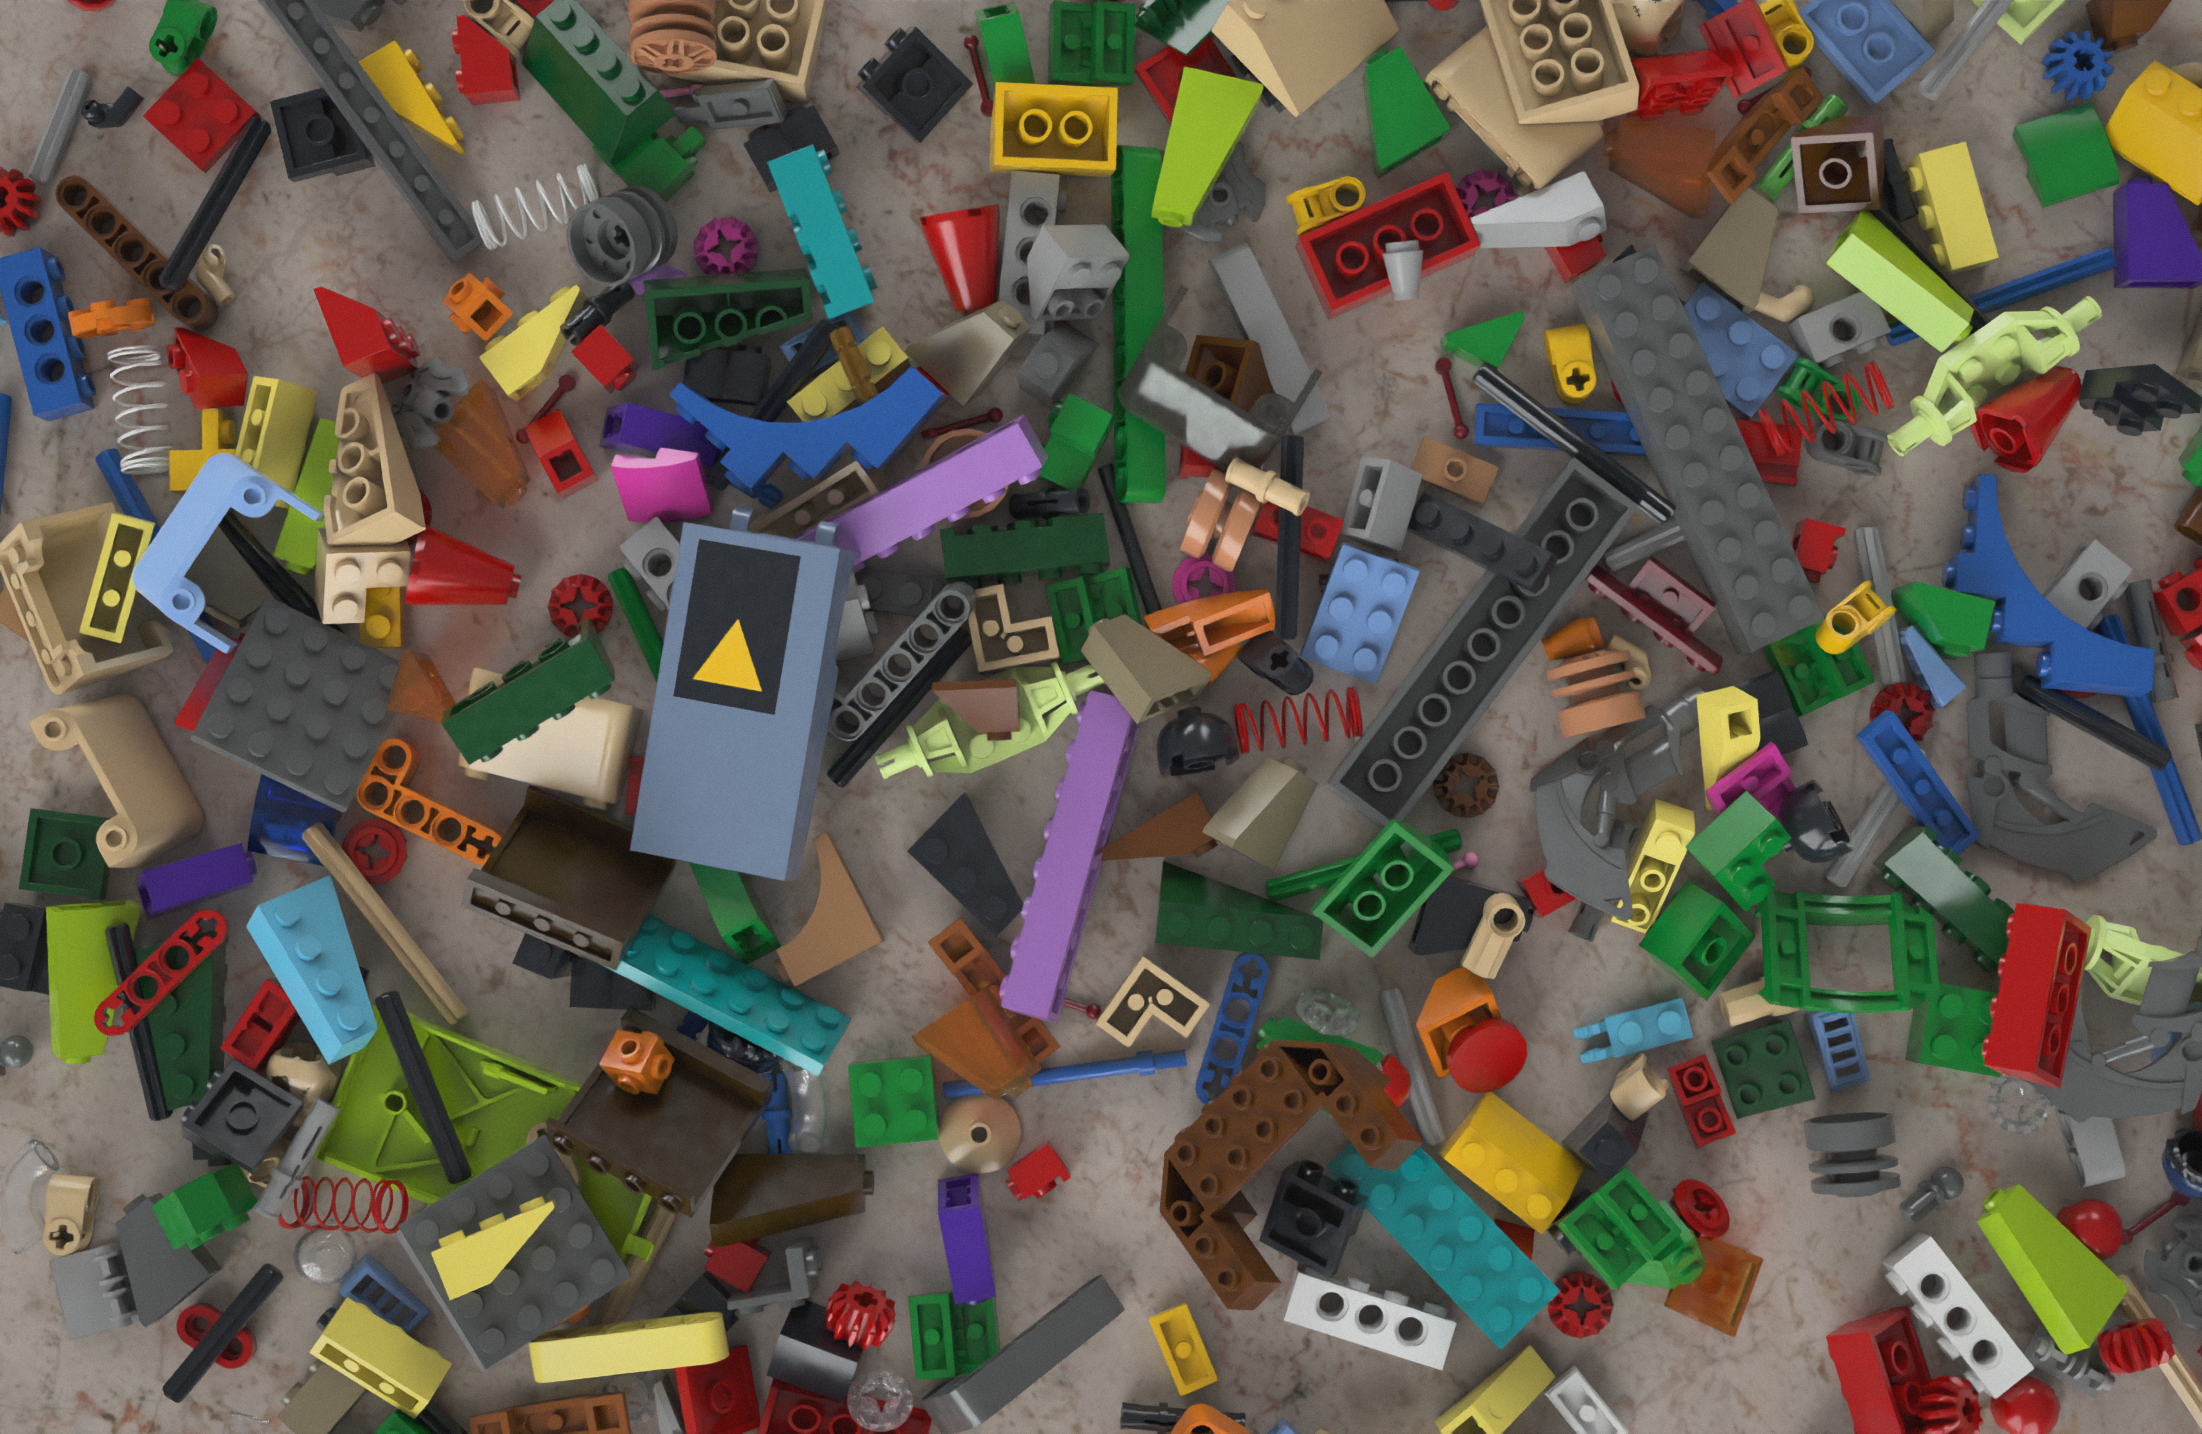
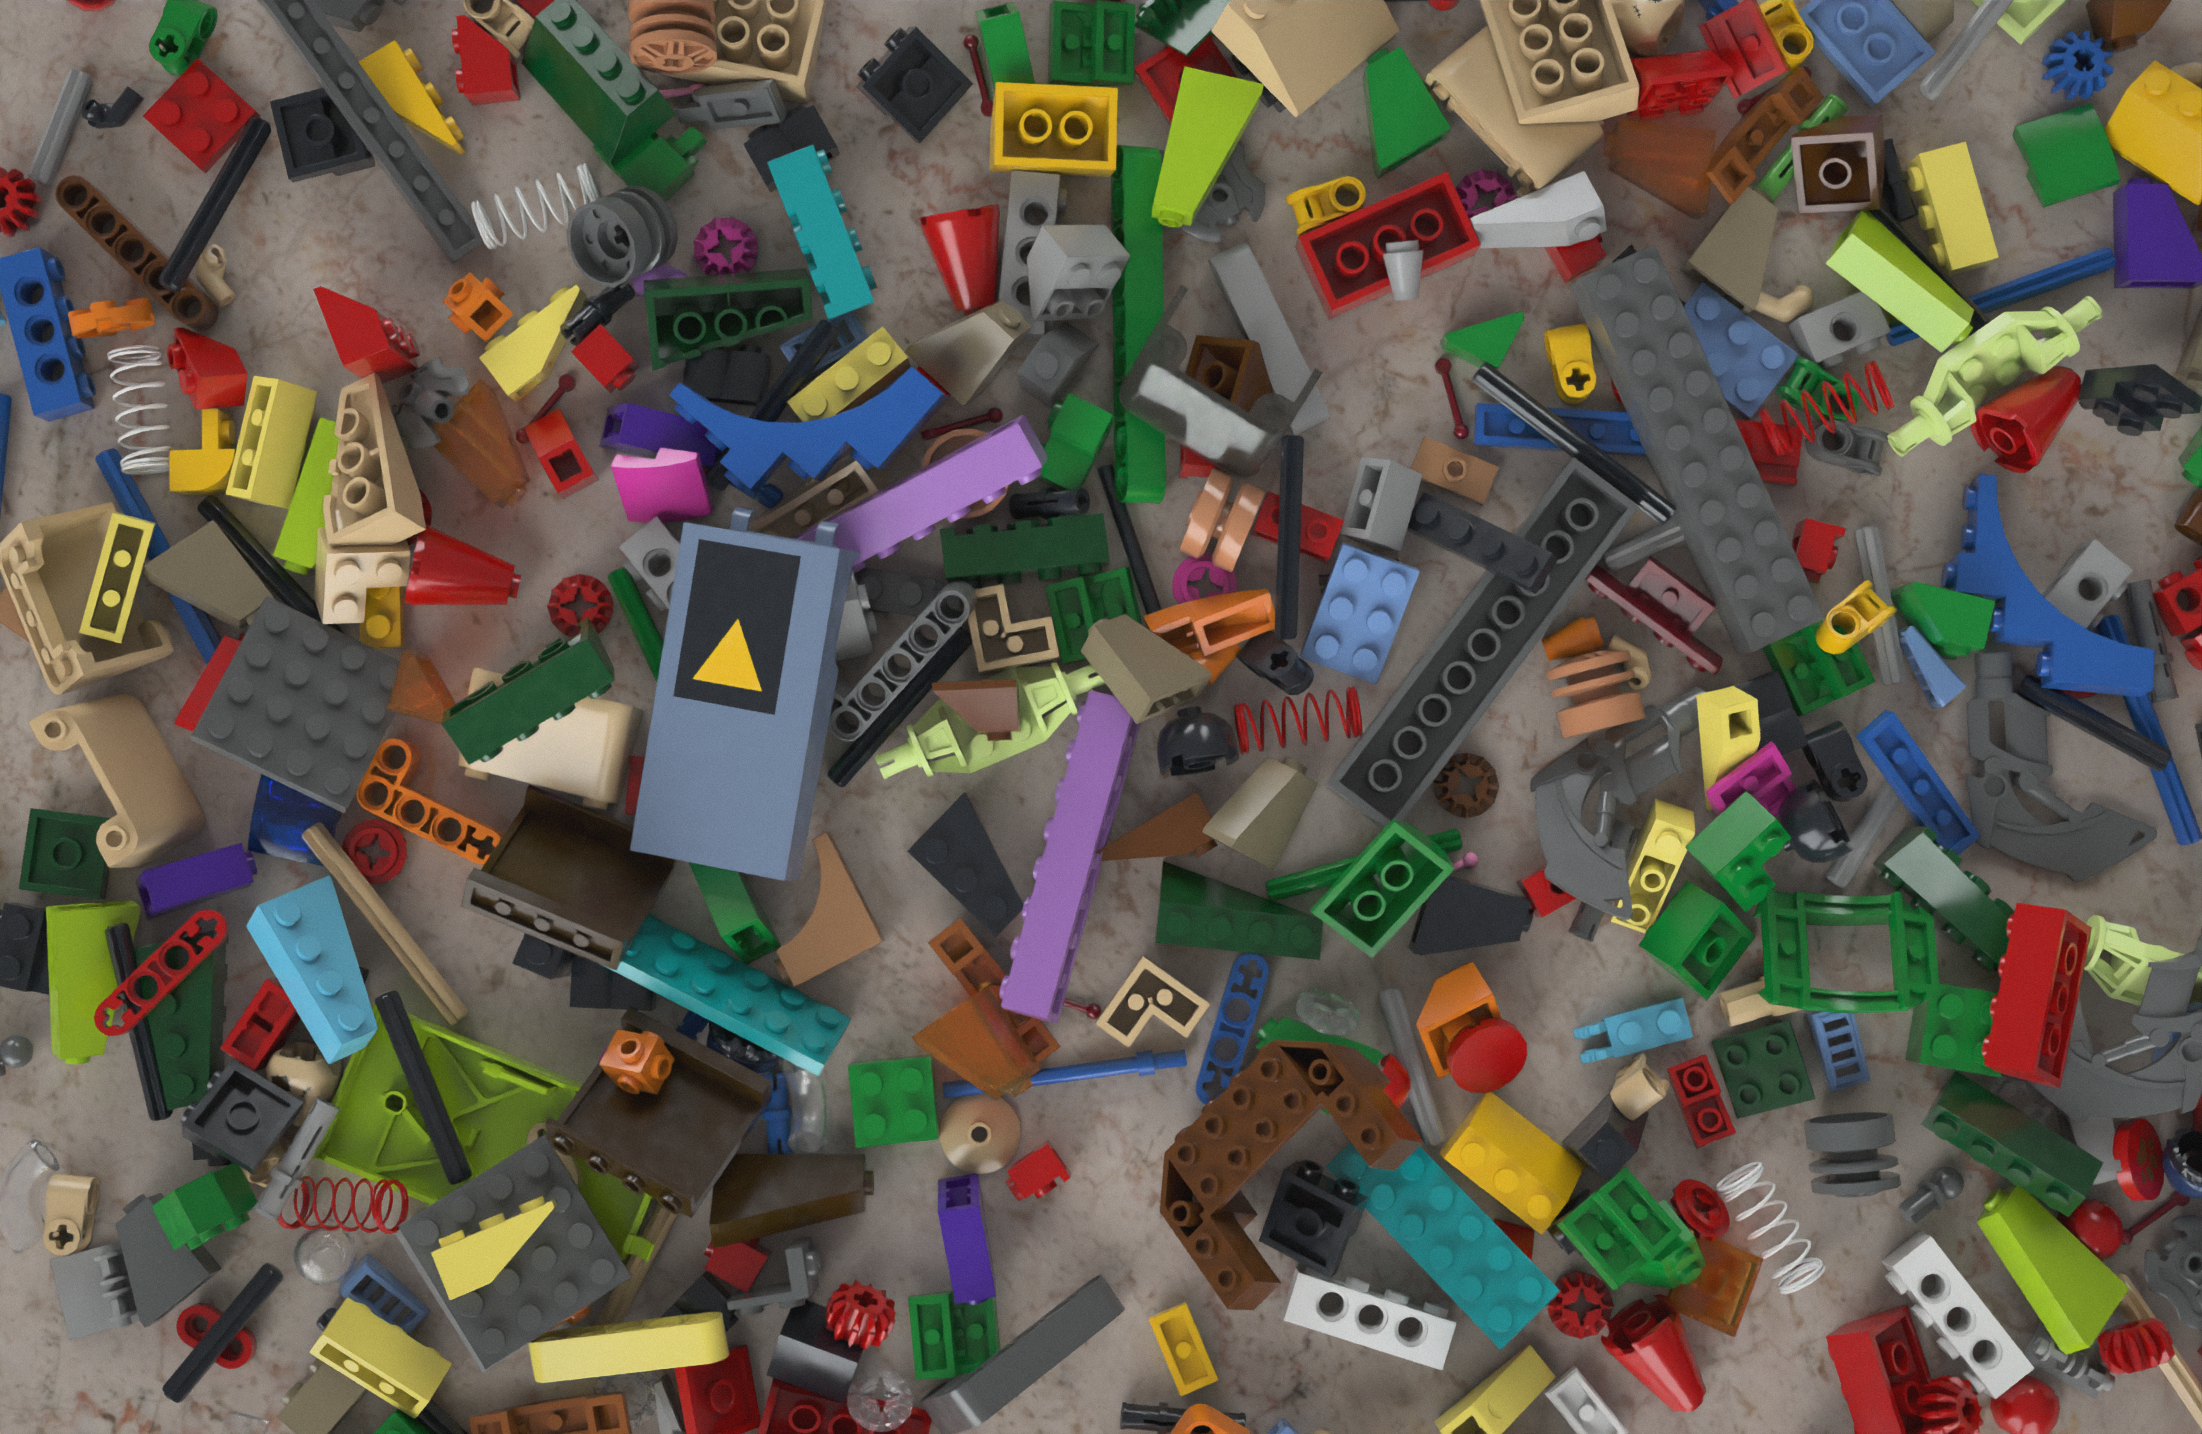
light blue windscreen [132,453,324,654] -> none
pearl gold axle [830,326,878,405] -> none
tan pin [1225,457,1310,516] -> none
tan piece [1460,893,1525,980] -> none
red gear [1869,682,1935,742] -> none
none -> red cone [1601,1294,1706,1413]
none -> white piece [1716,1161,1826,1294]
none -> black piece [1802,721,1868,802]
none -> dark green wedge [1921,1071,2104,1217]
none -> red tile [2112,1118,2165,1201]

